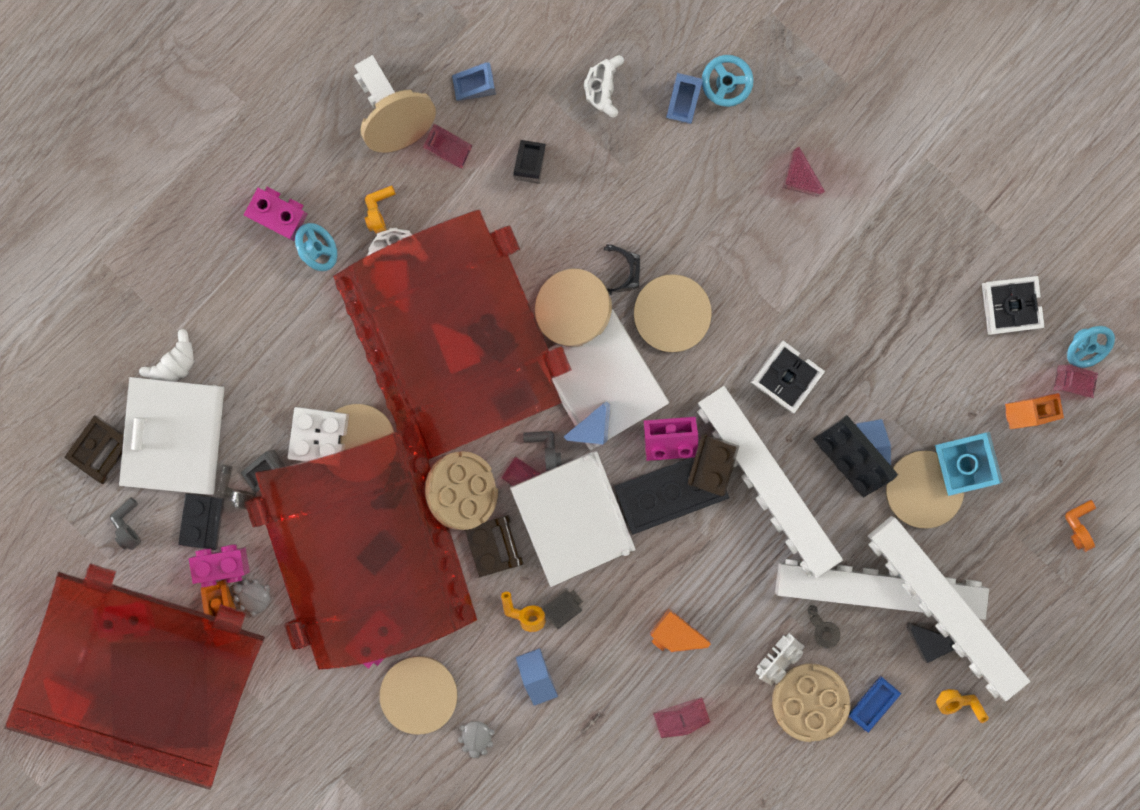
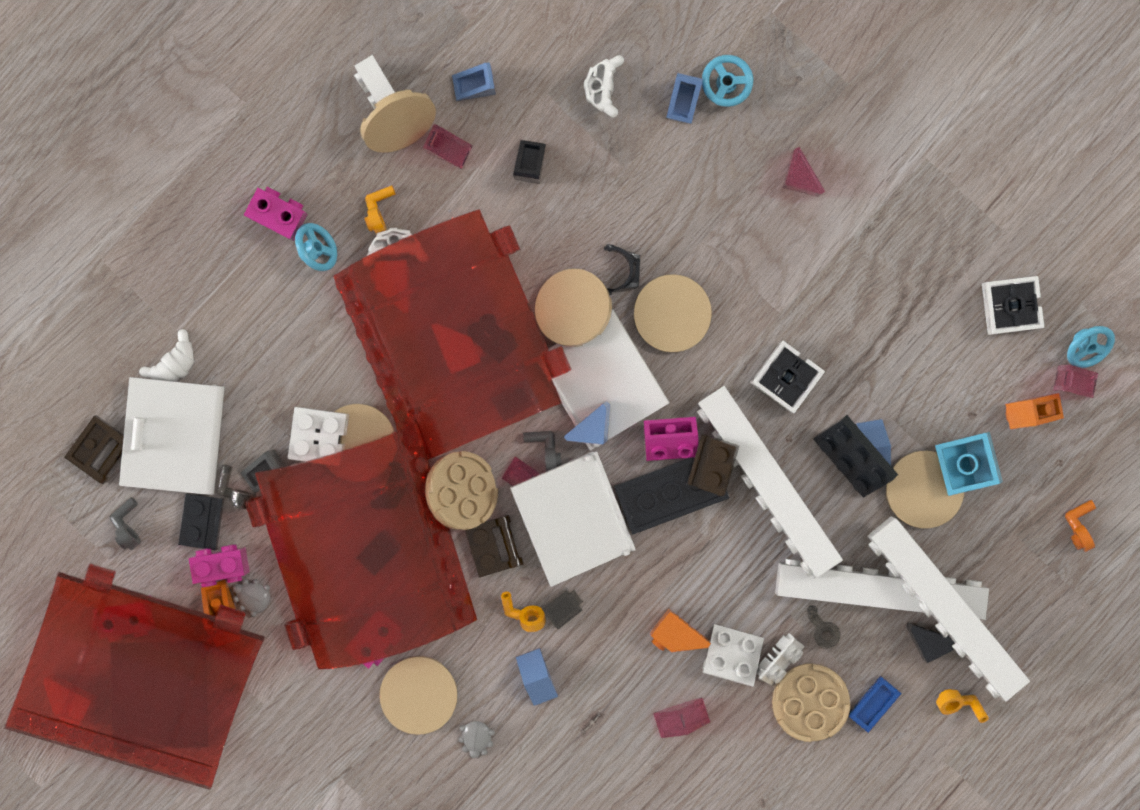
none -> white hinge [702,624,764,687]

